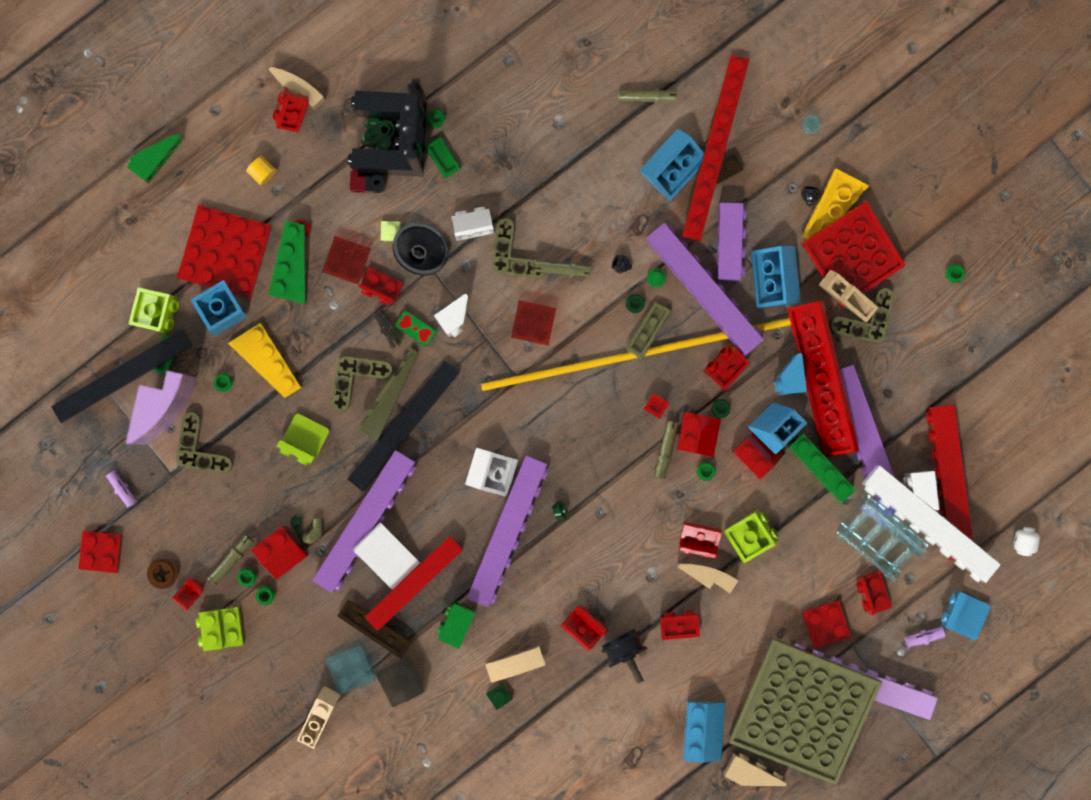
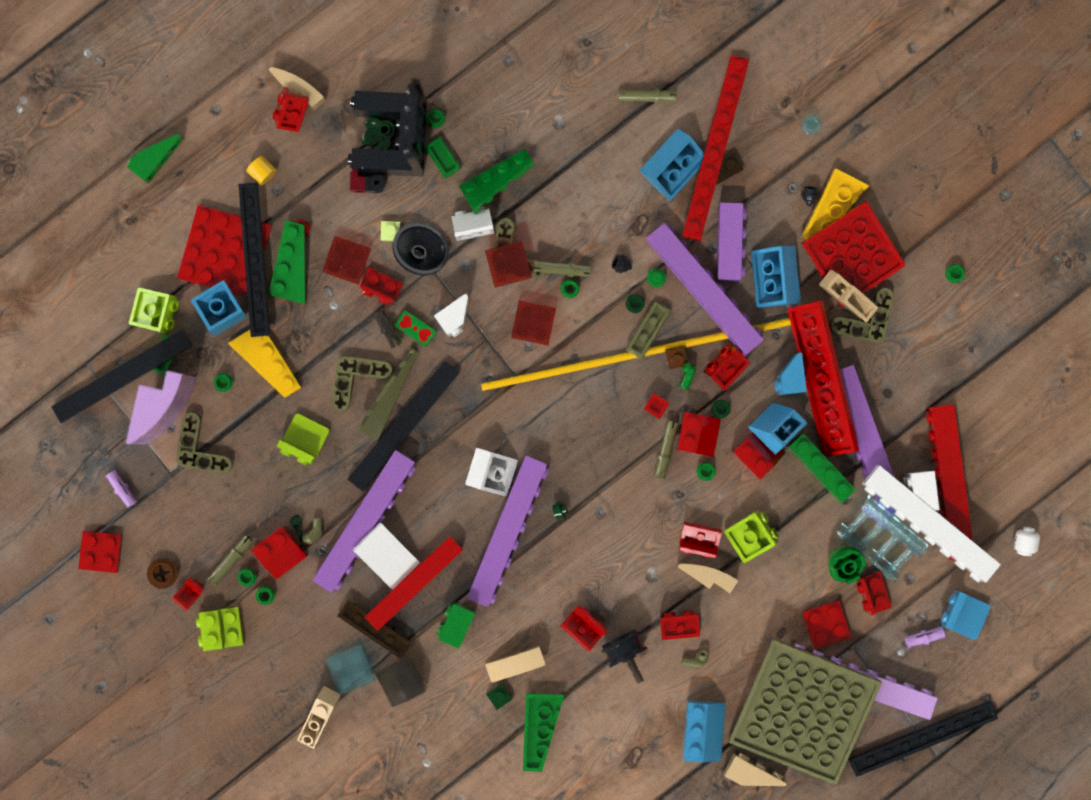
none -> black tile [238,183,271,337]
none -> green wing [459,149,534,214]
none -> clear red plate [485,241,532,288]
none -> green wing [523,693,564,772]
none -> green plate [560,279,580,298]
none -> reddish brown plate [665,345,687,370]
none -> green arm [679,363,696,391]
none -> olive arm [681,650,709,669]
none -> green cone [828,546,866,584]
none -> black tile [848,700,998,777]

